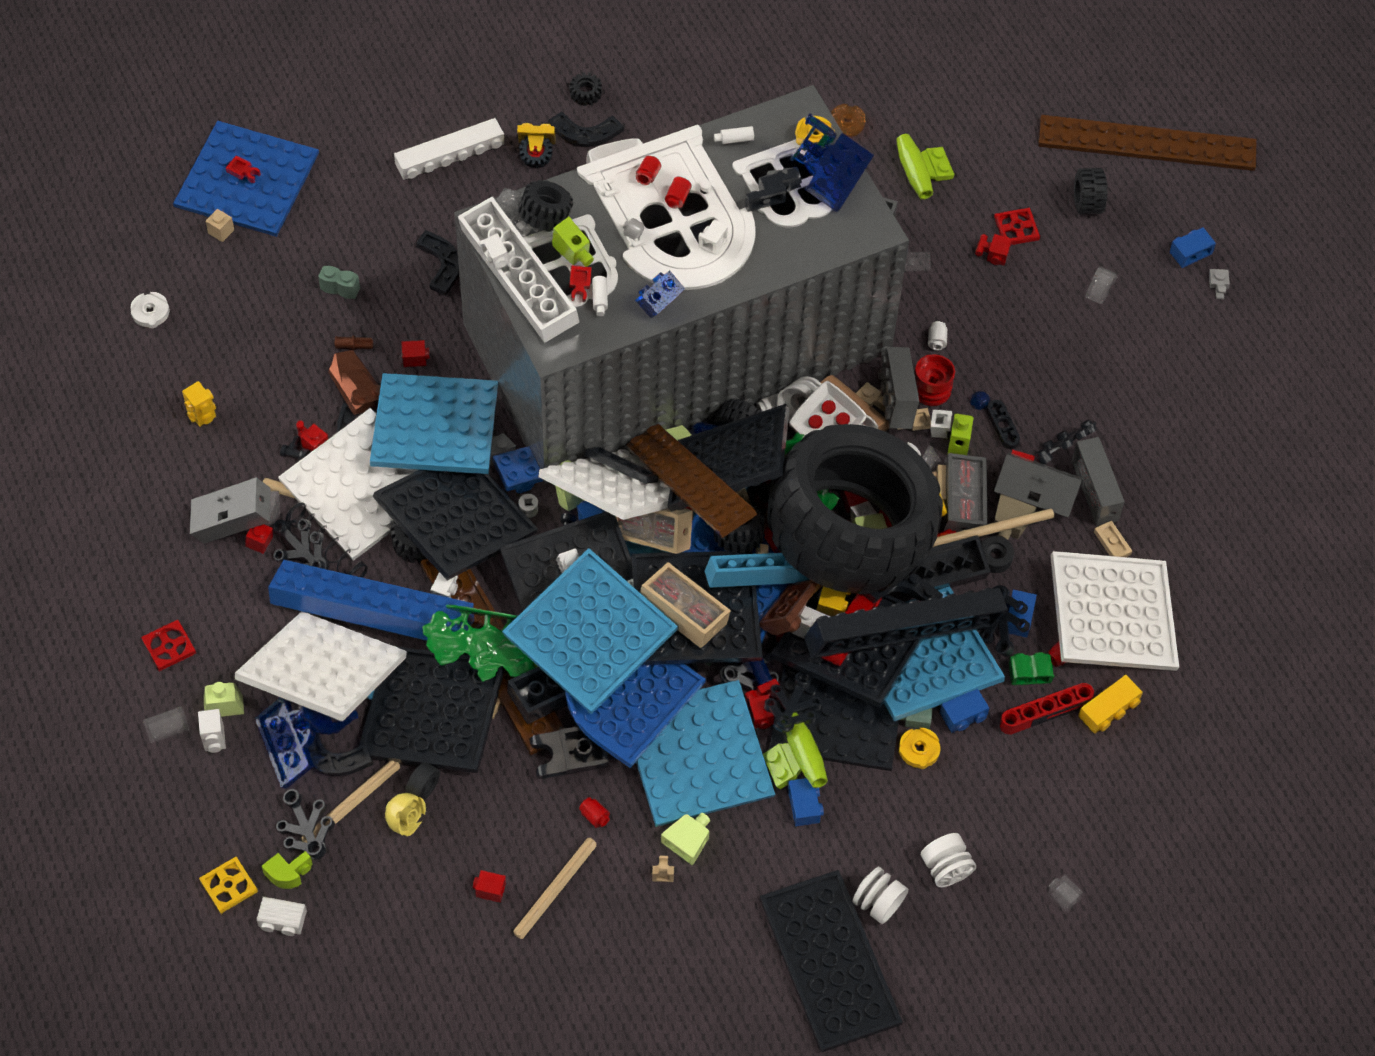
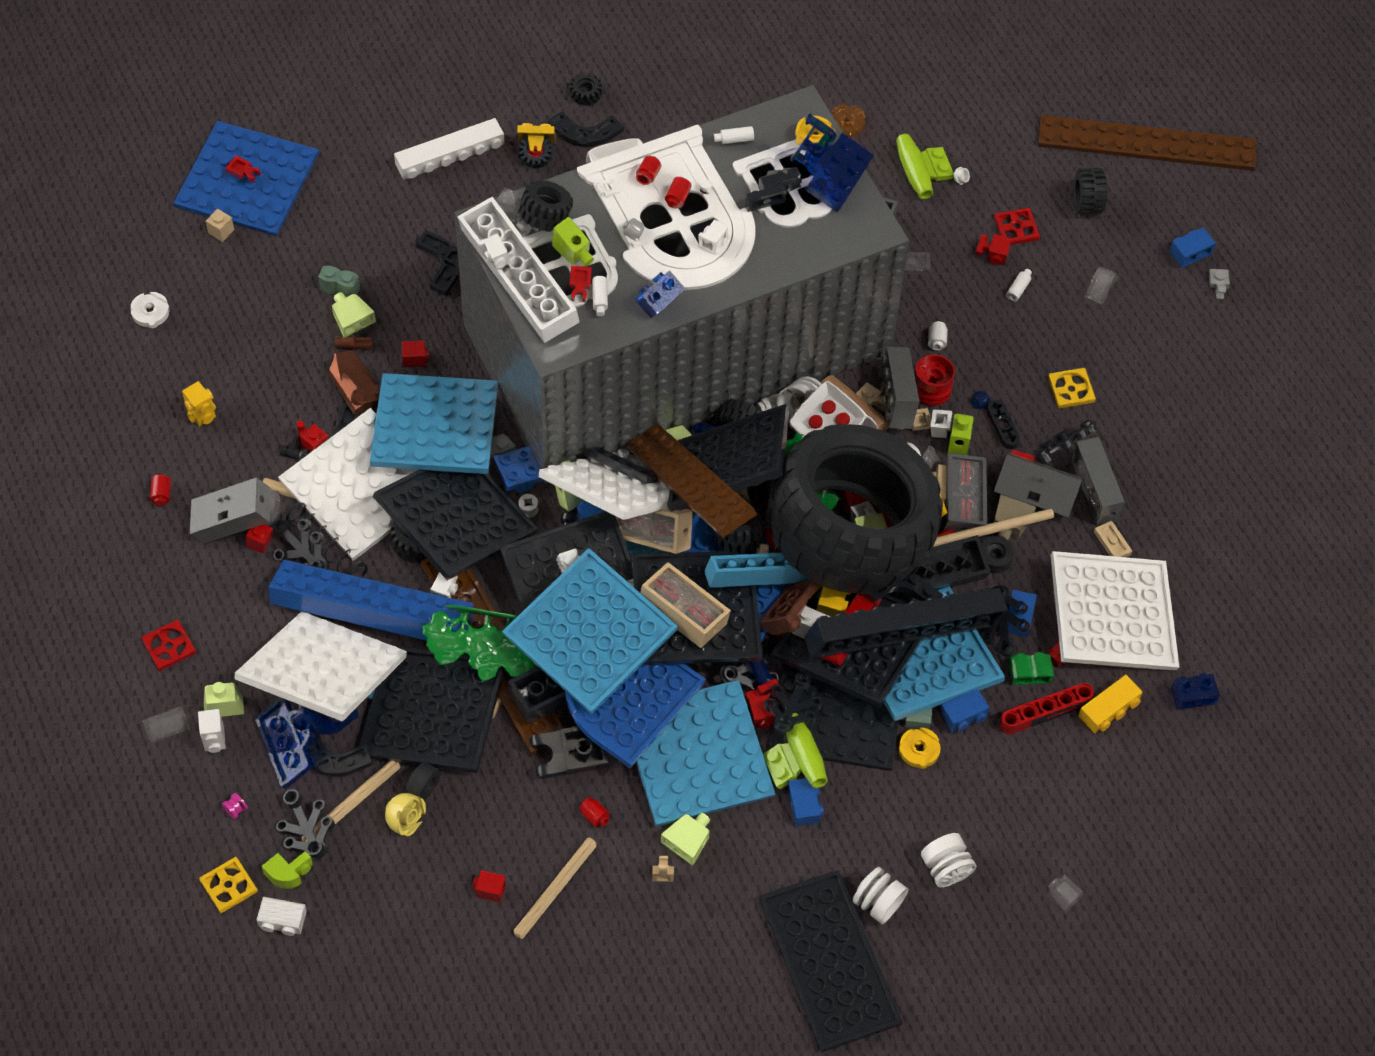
none -> red brick [150,475,171,506]
none -> dark pink wheel [221,793,248,820]
none -> yellowish green torso [332,292,376,337]
none -> white plate [953,167,970,185]
none -> white cylinder [1006,269,1032,302]
none -> yellow piece [1048,368,1096,409]
none -> clear blue brick [1171,673,1220,710]

